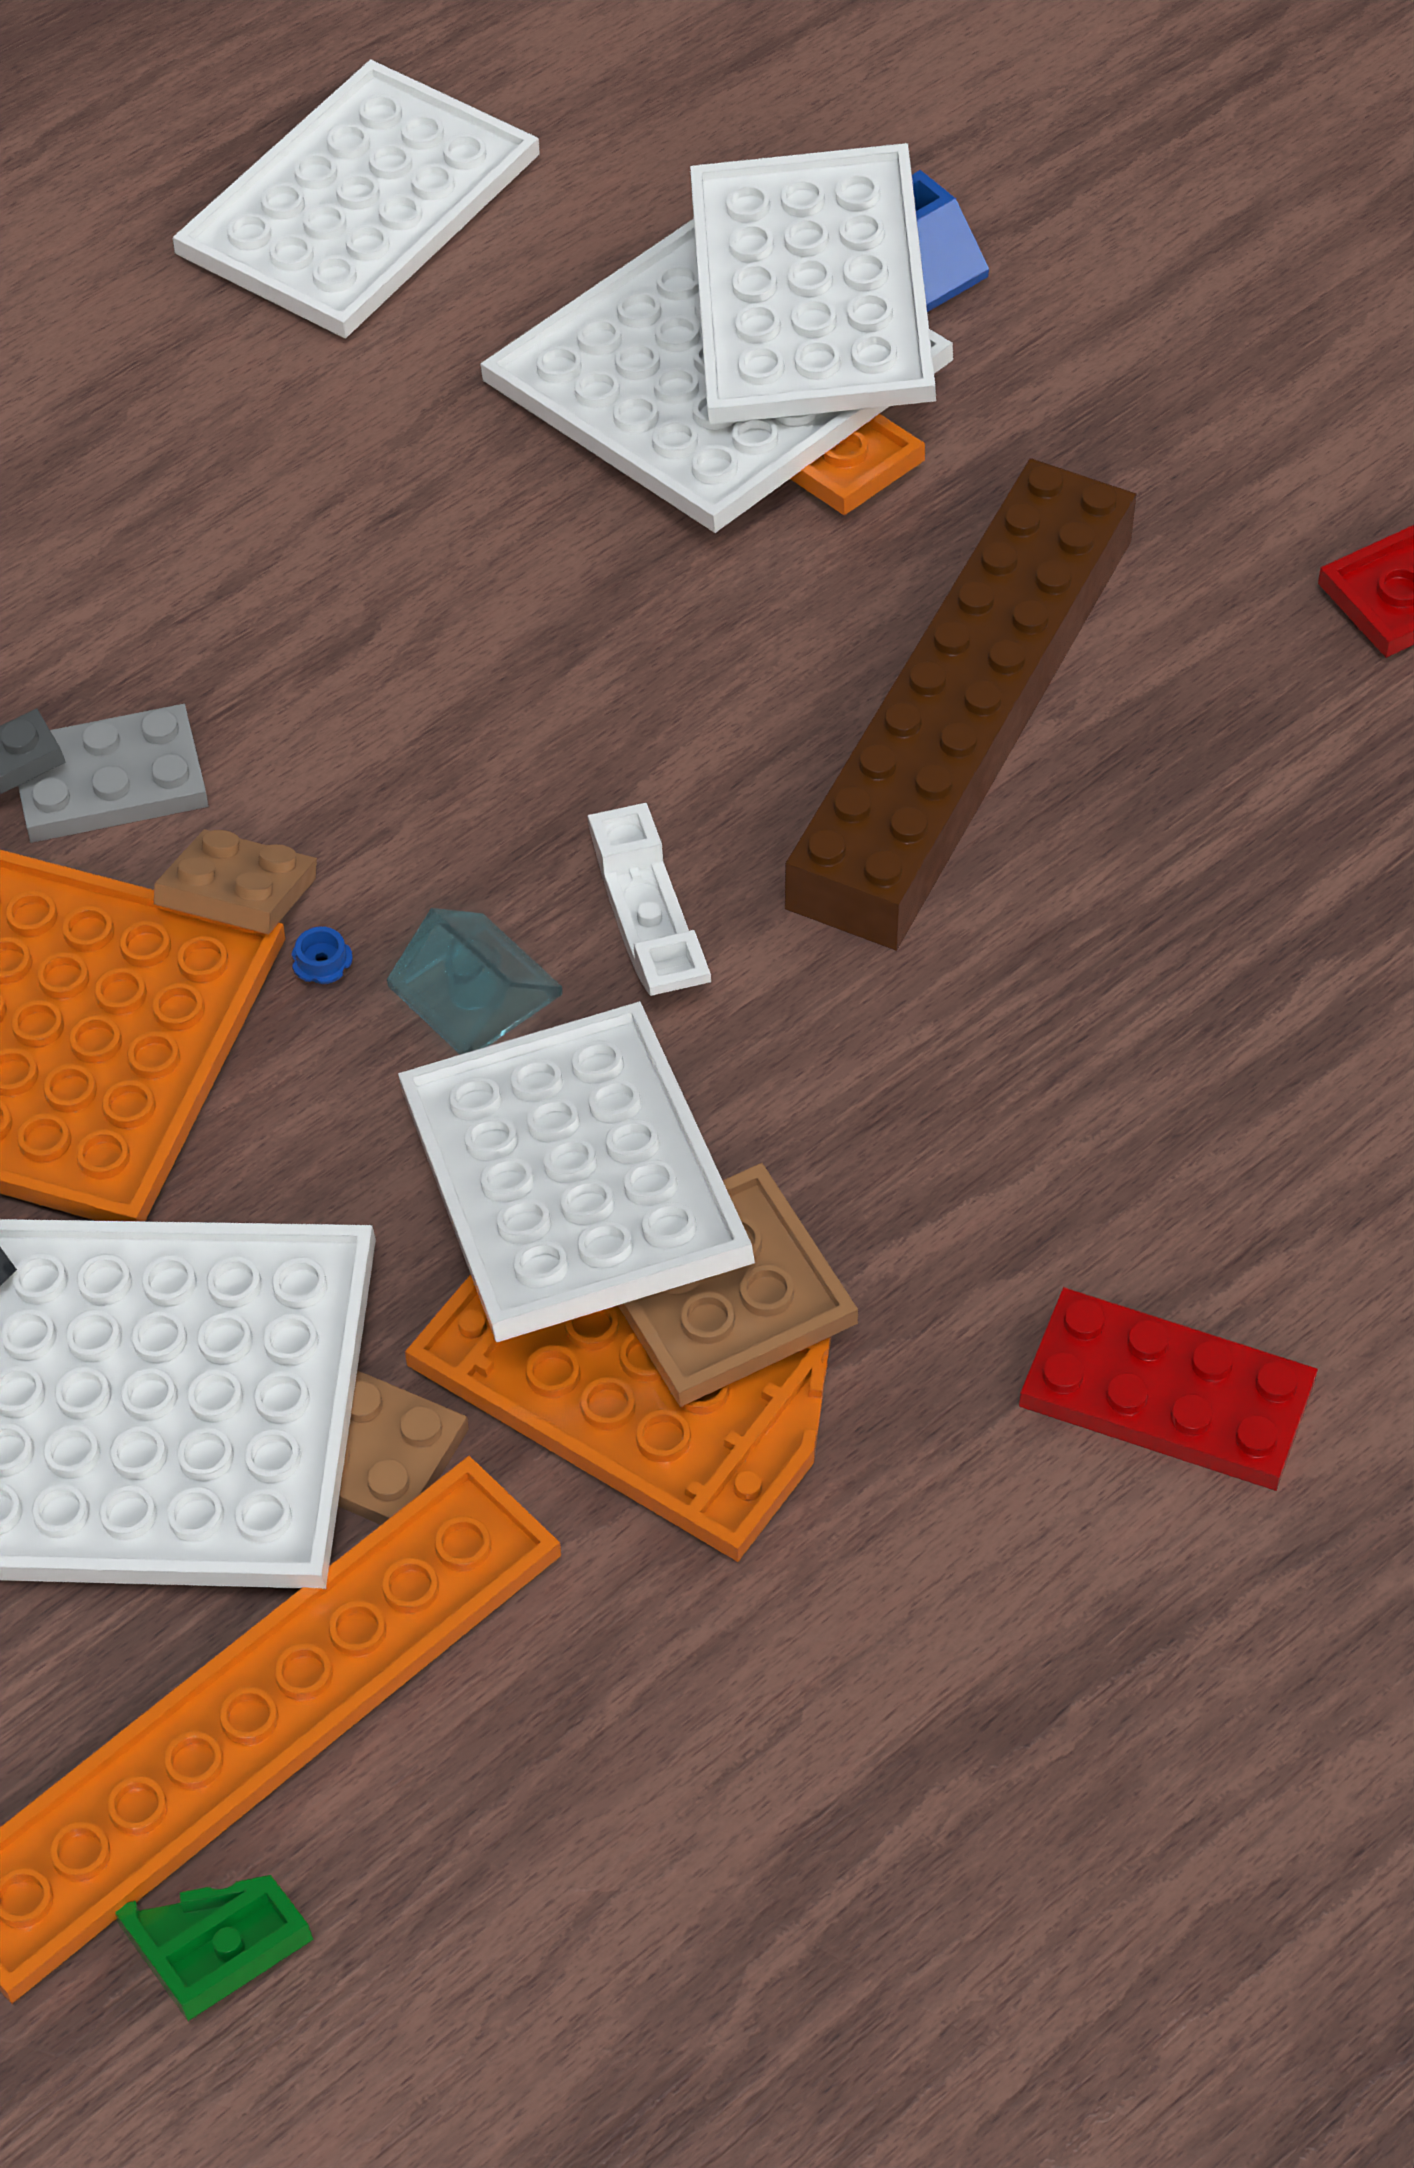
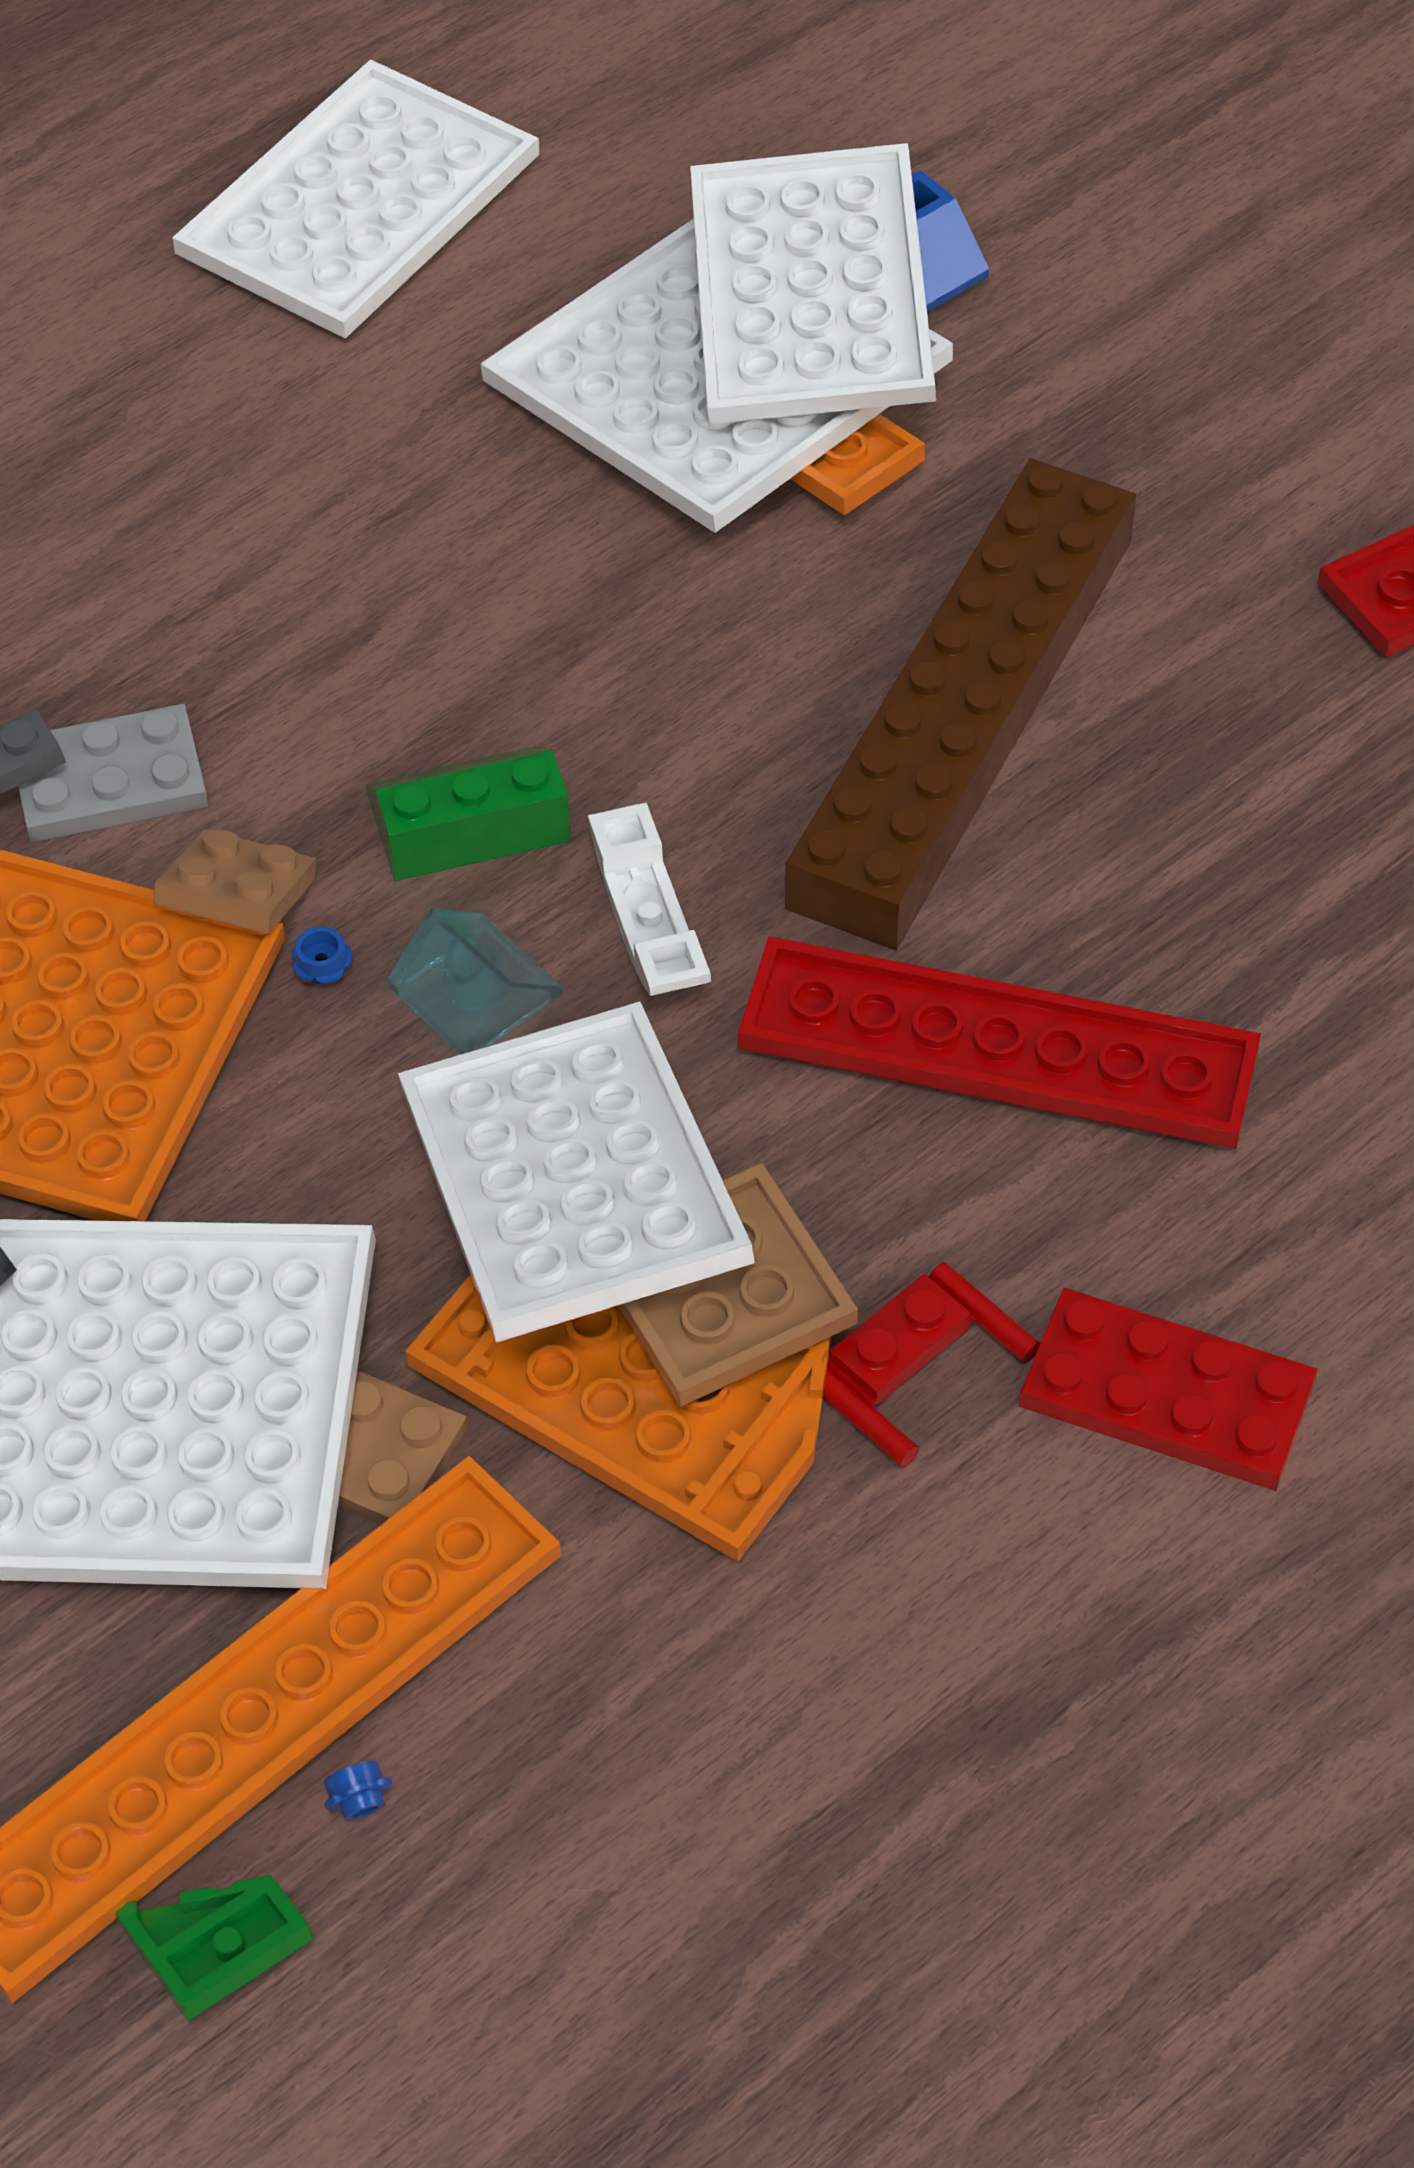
none -> blue plate [323,1760,393,1821]
none -> green slope [366,745,571,882]
none -> red plate [738,936,1261,1149]
none -> red plate [823,1262,1040,1467]

